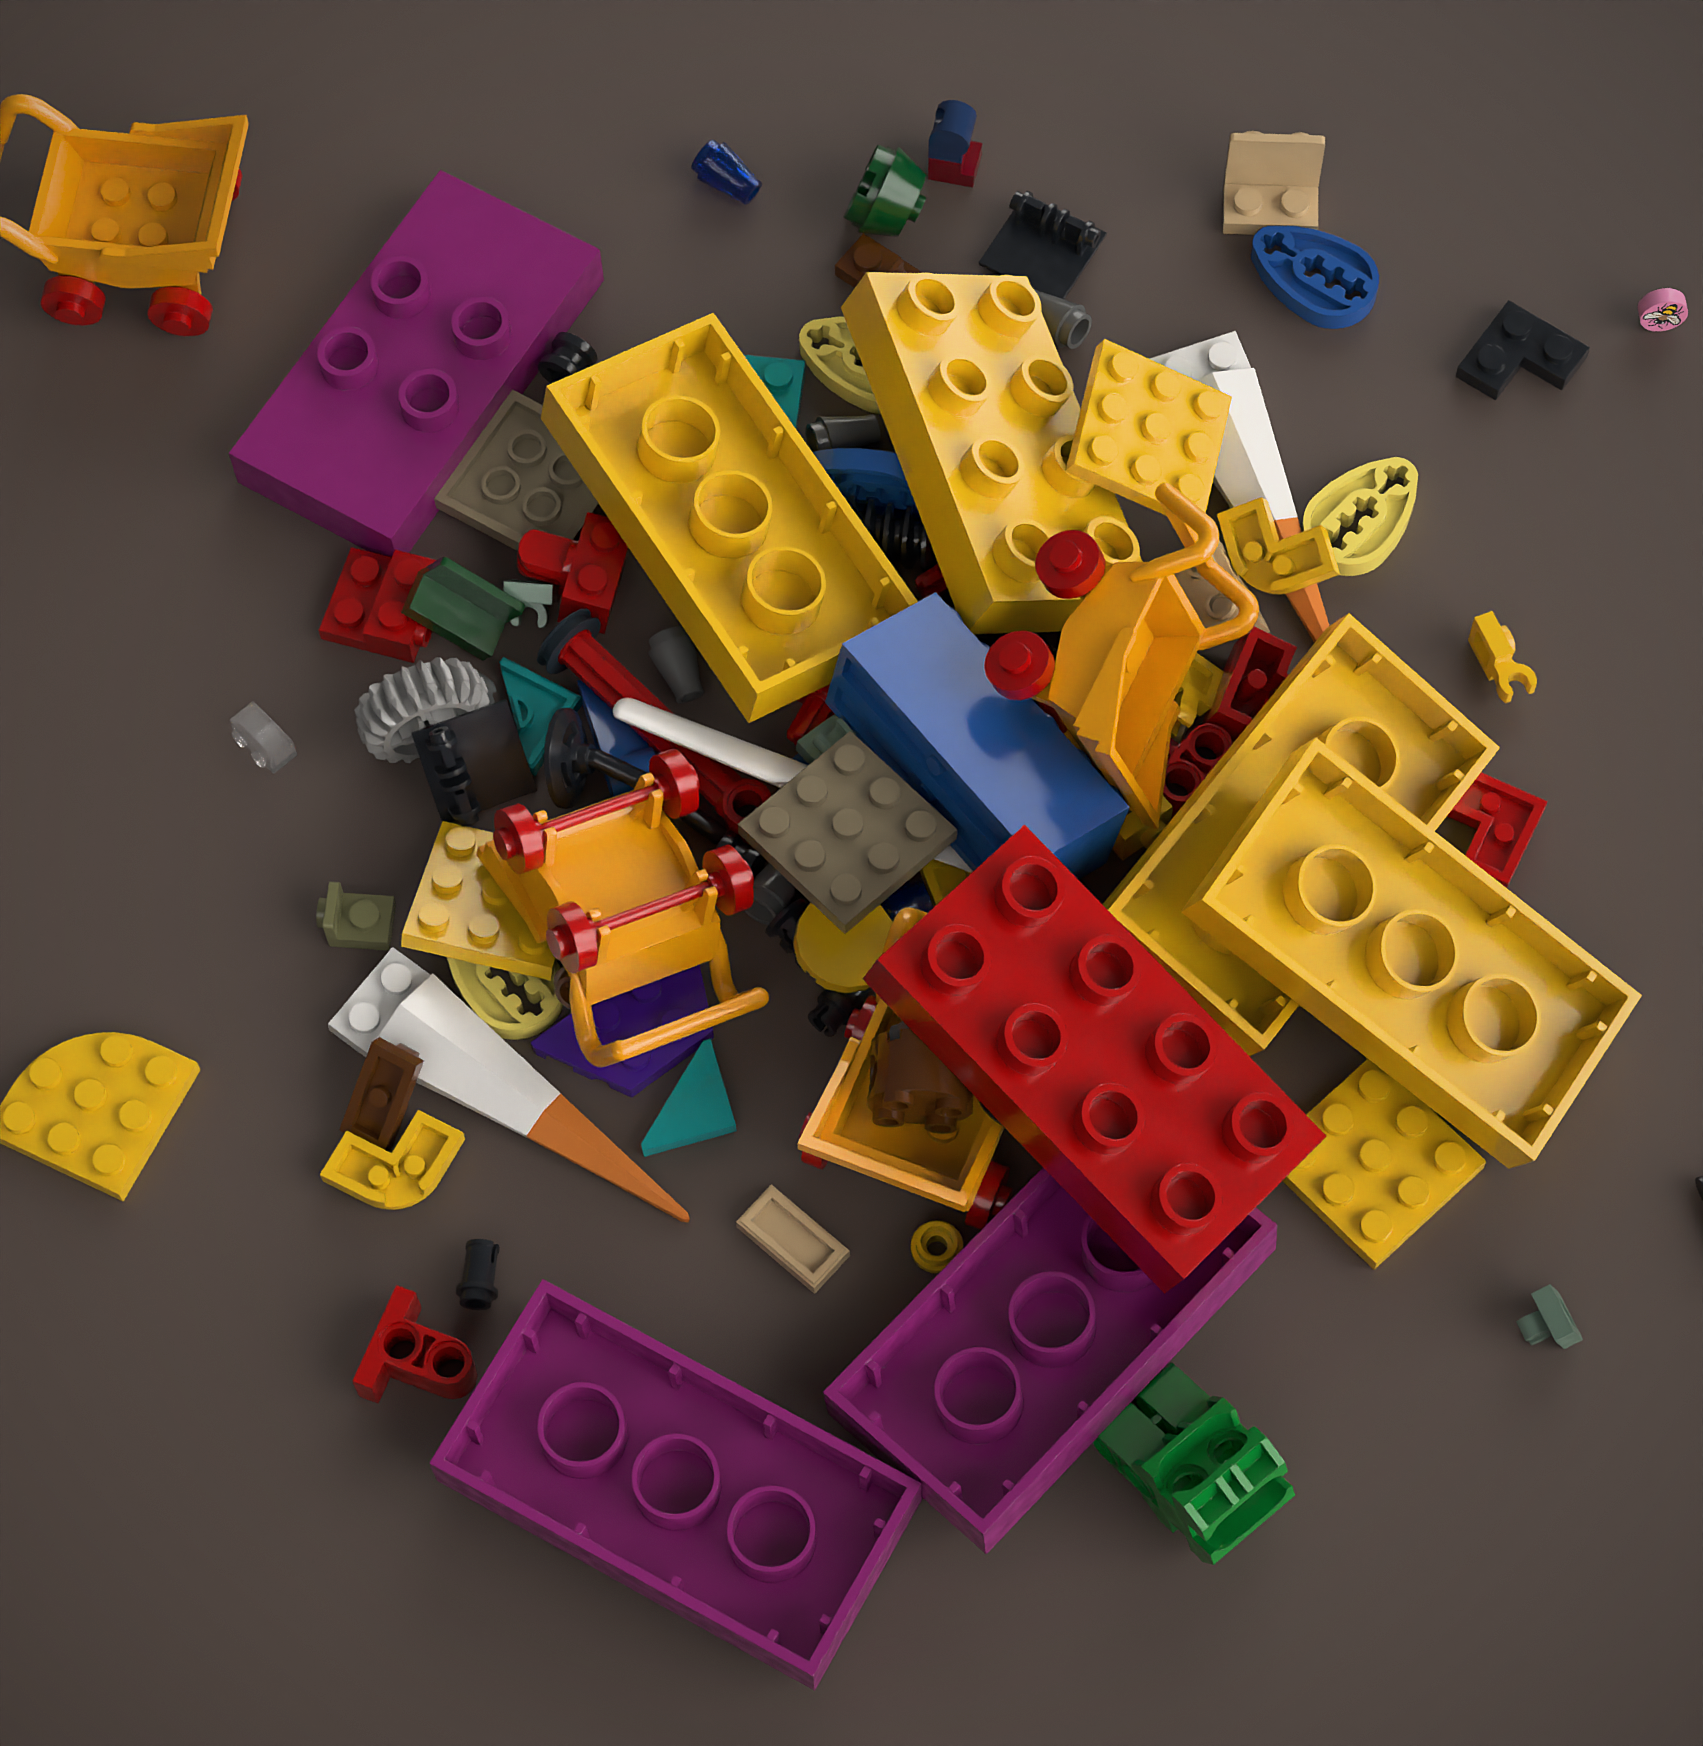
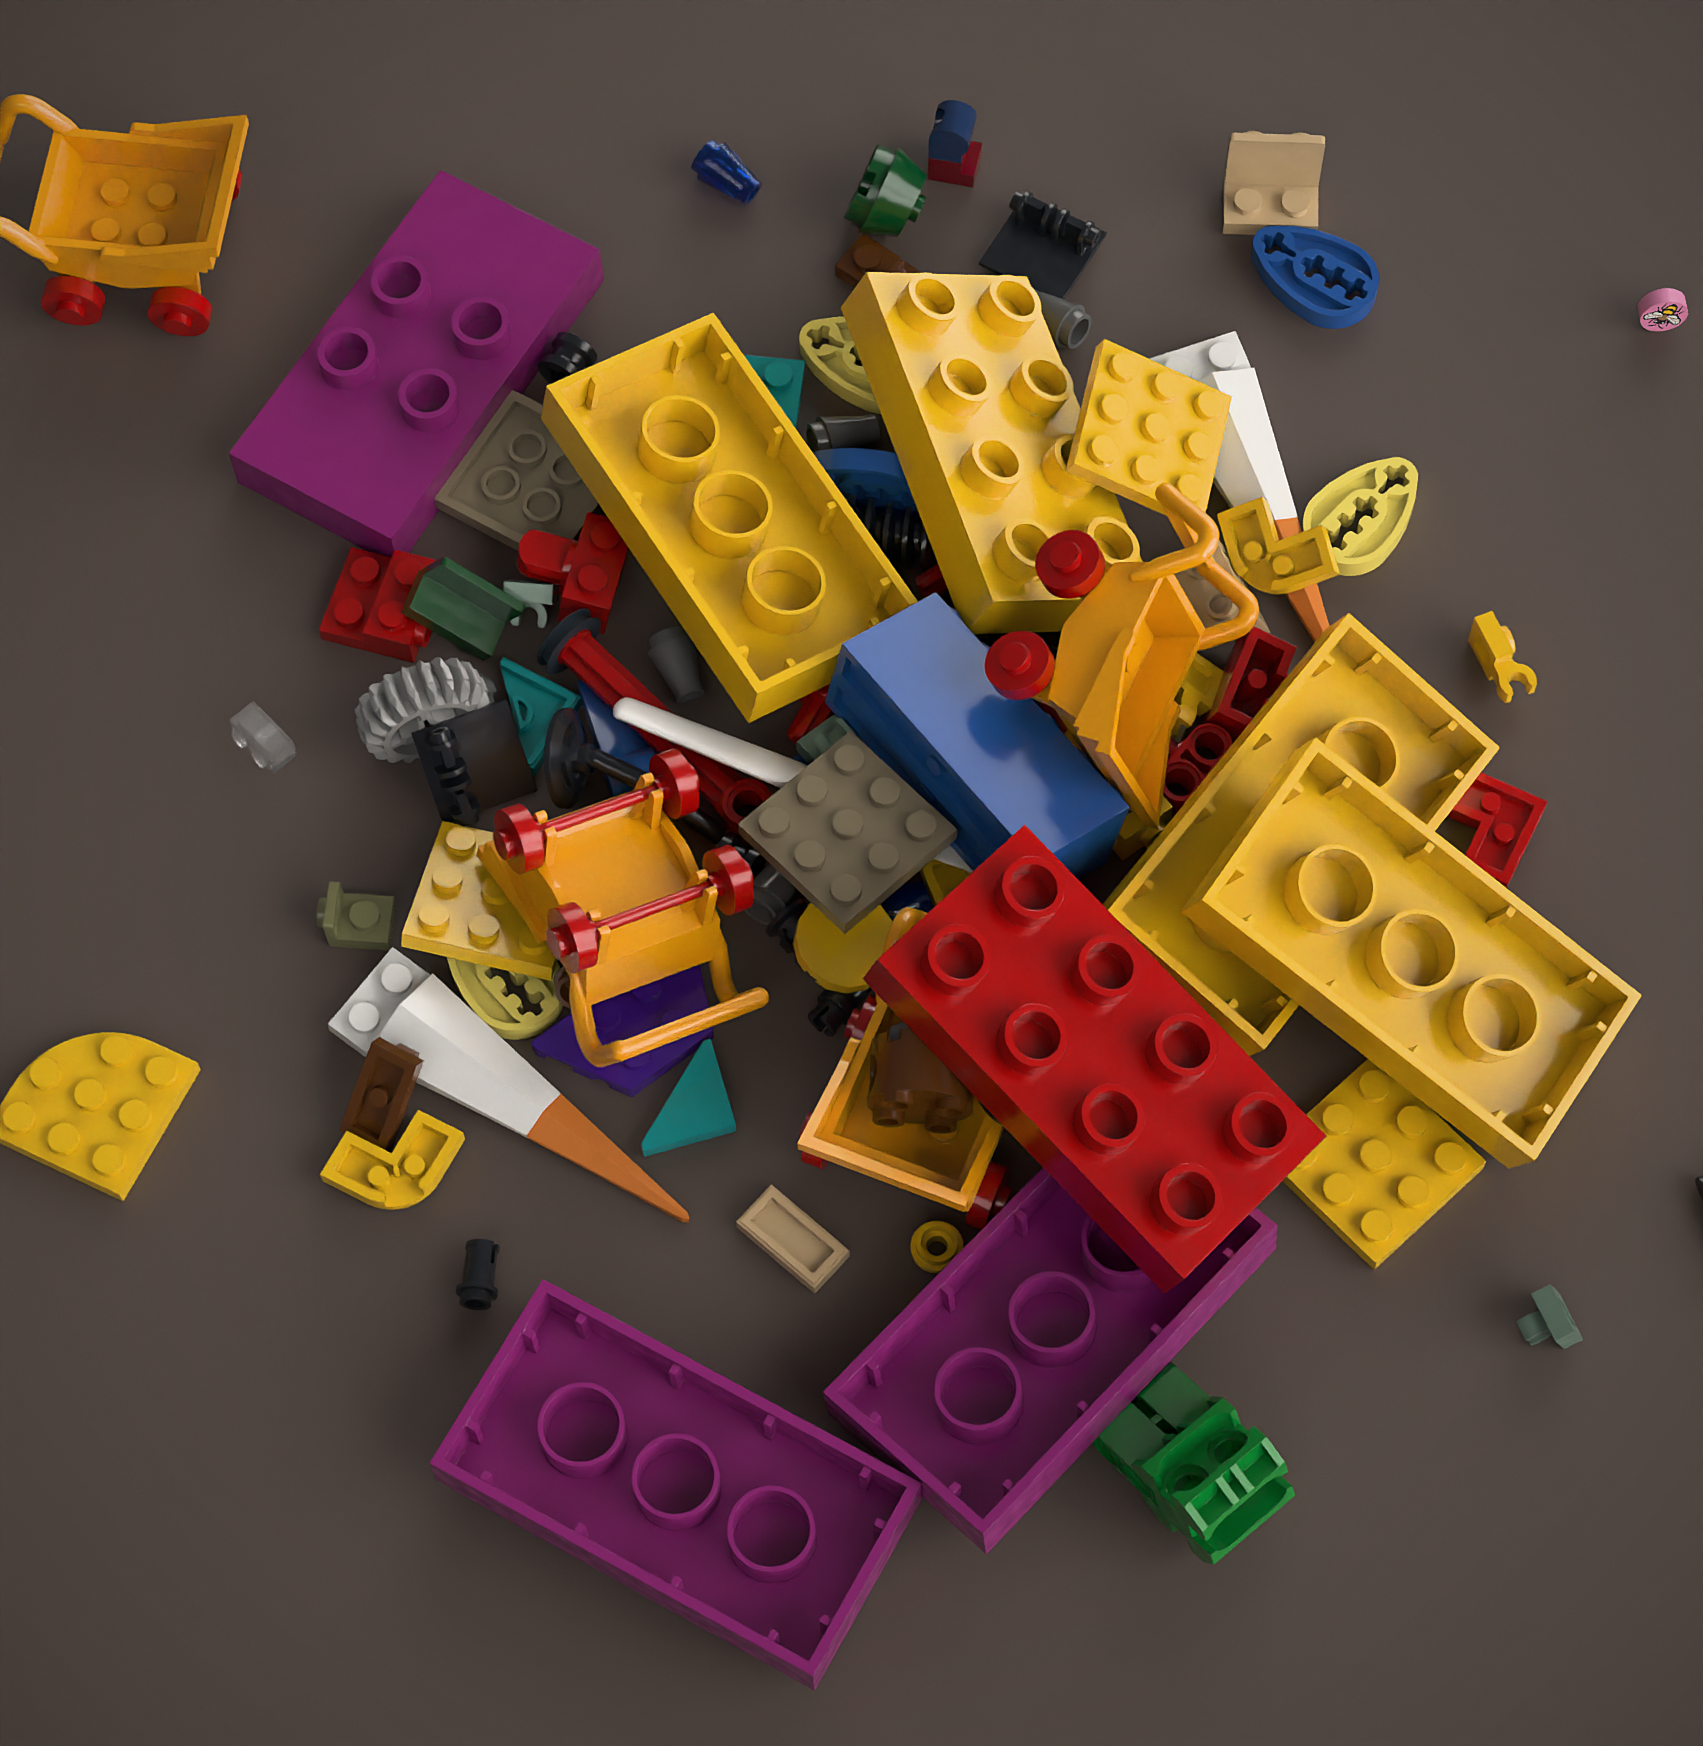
red tile [352,1285,478,1404] -> none
black plate [1455,300,1590,400] -> none

